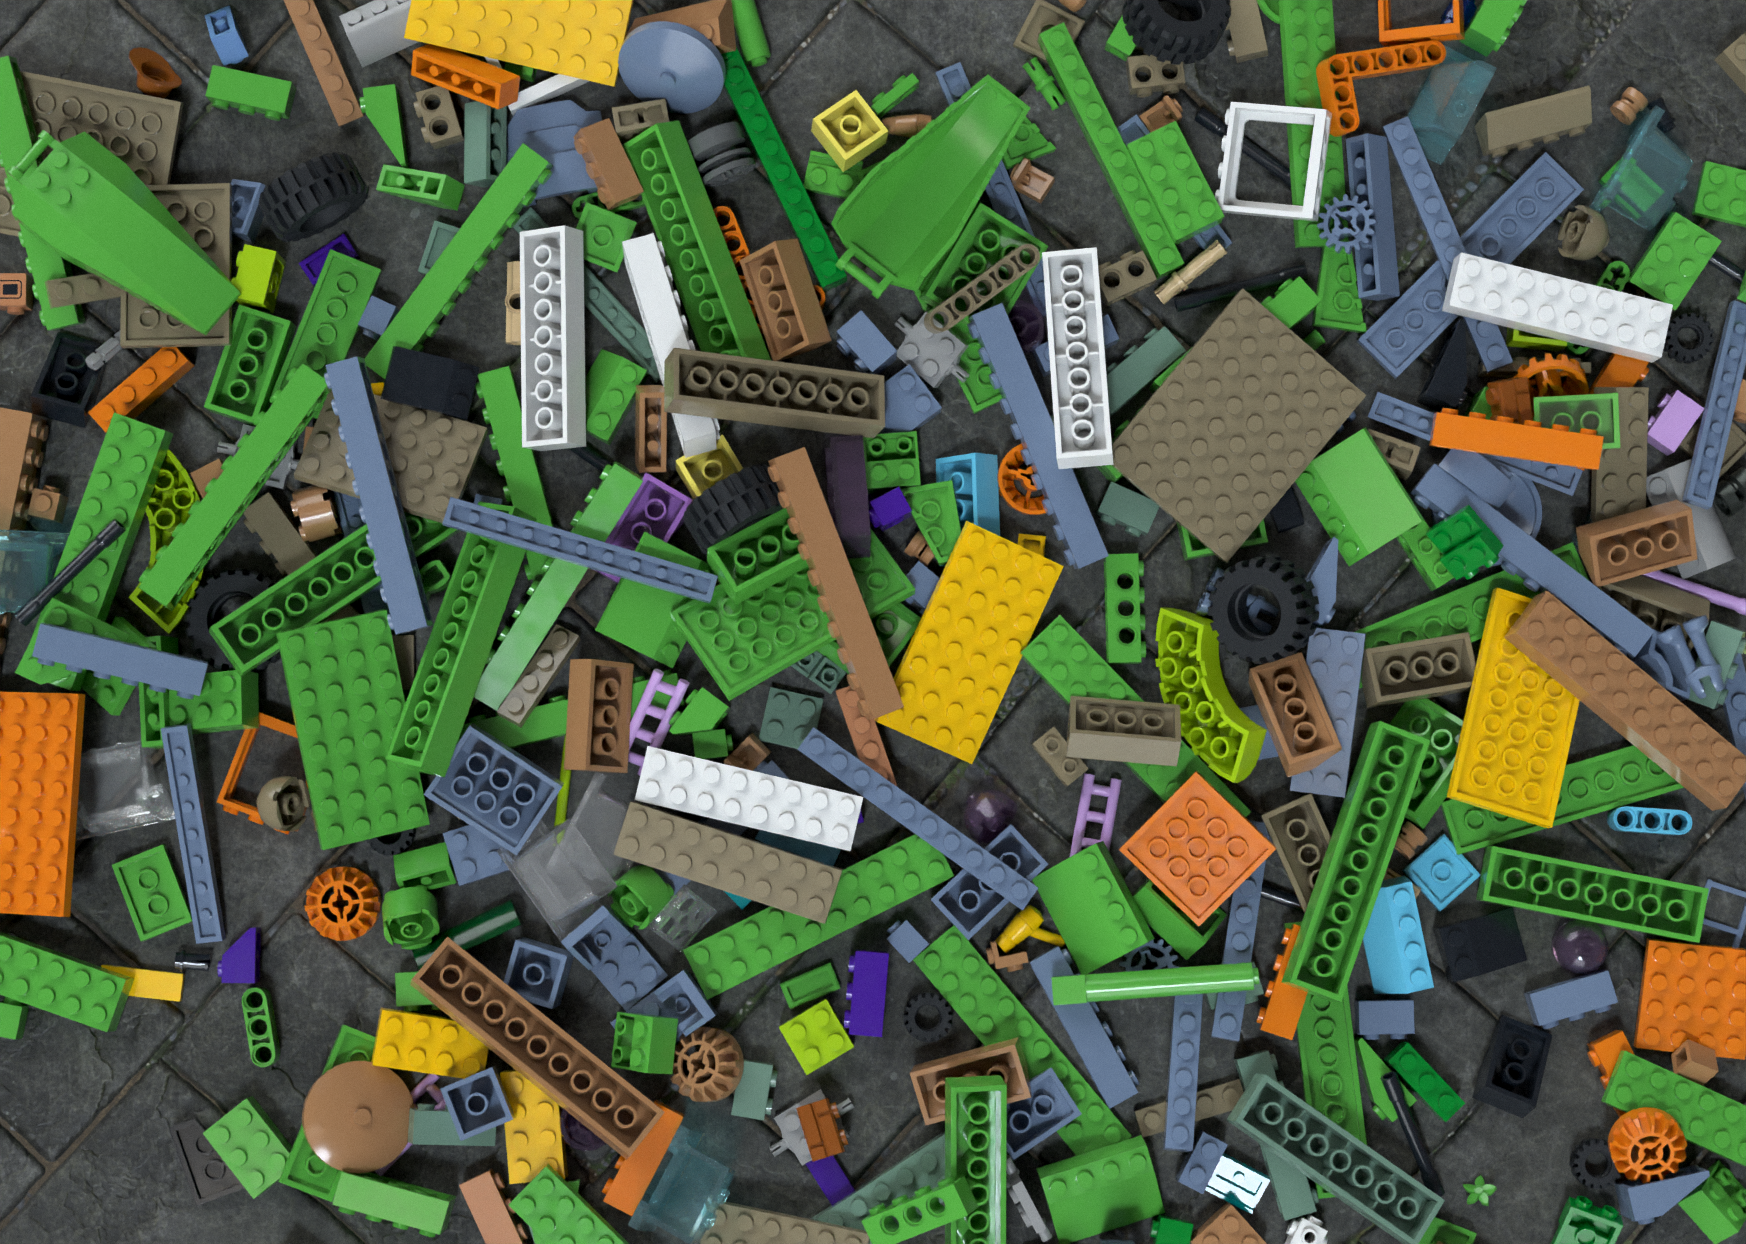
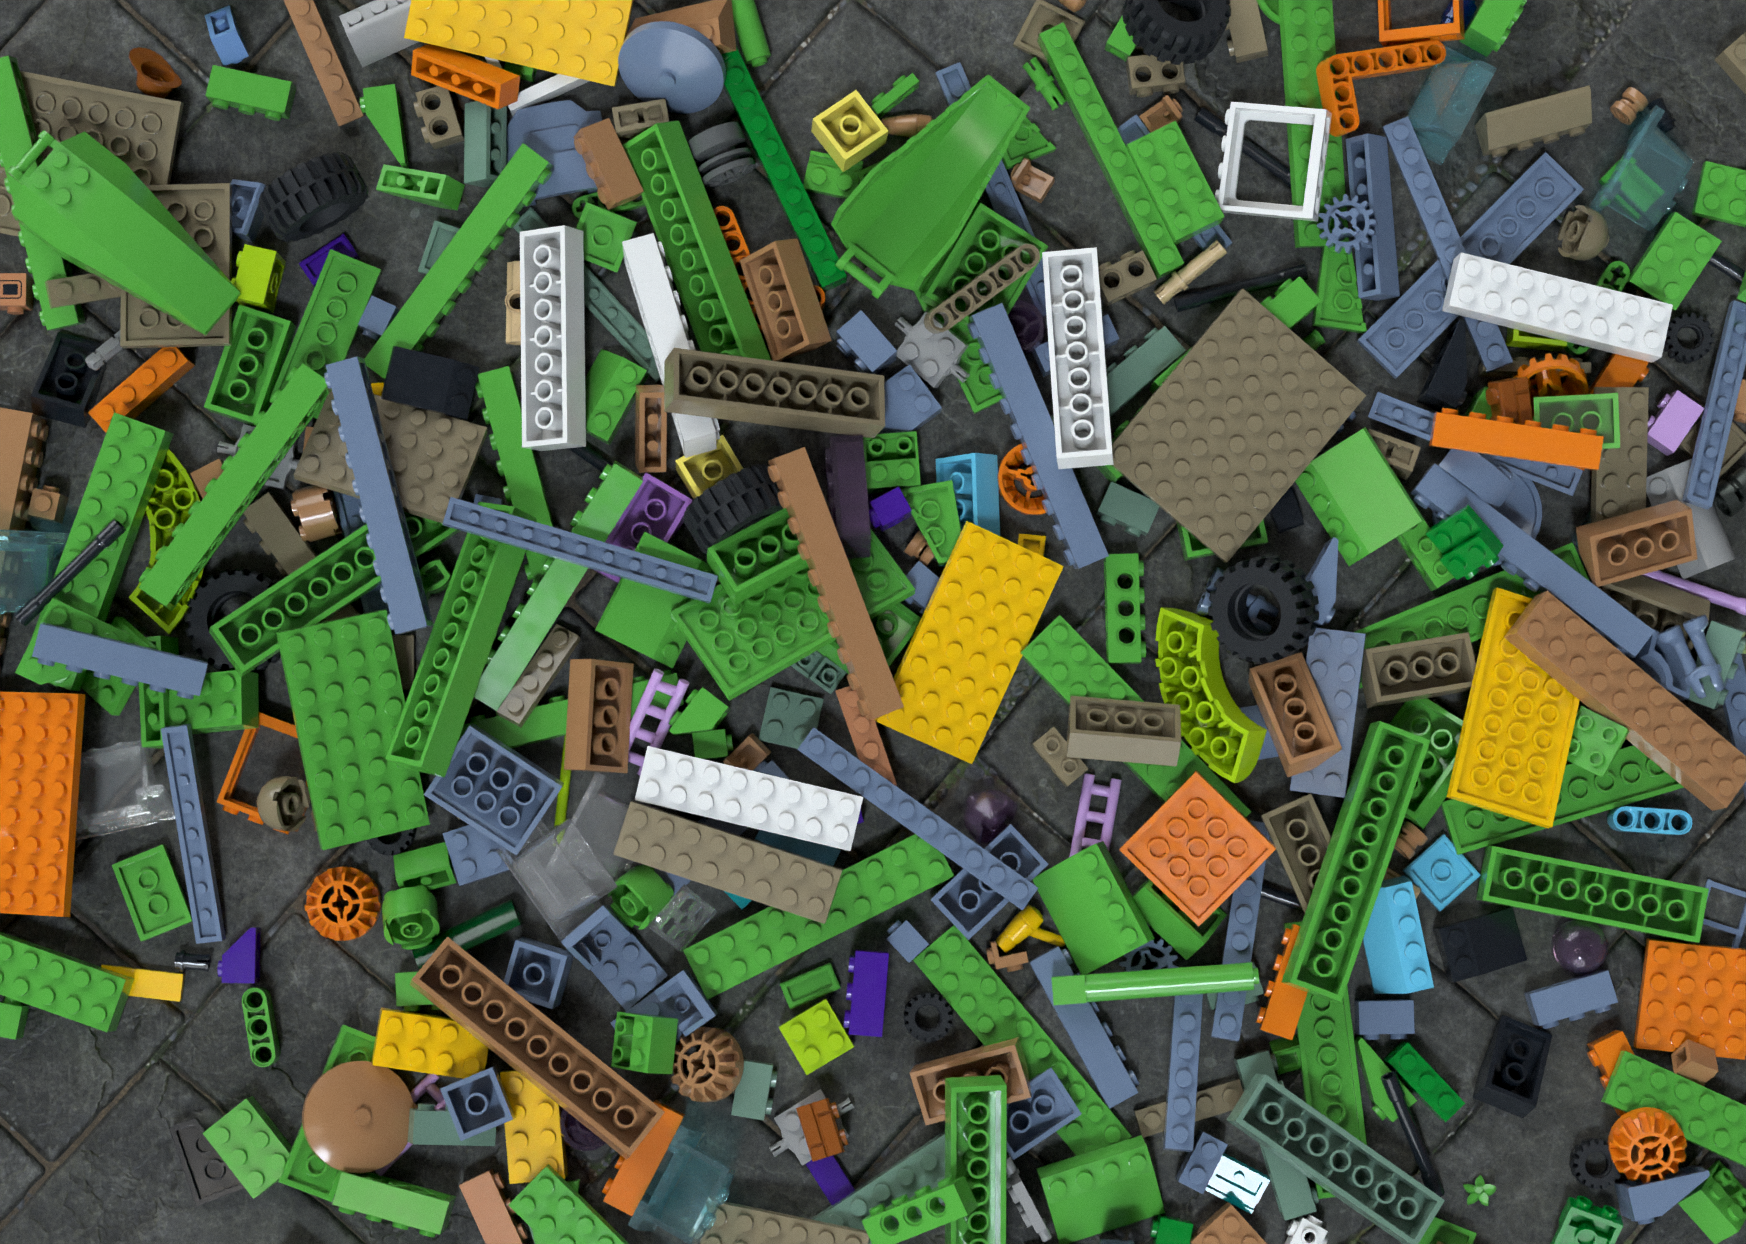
none -> bright green slope [1269,1035,1301,1074]
none -> bright green bracket [1567,706,1629,778]

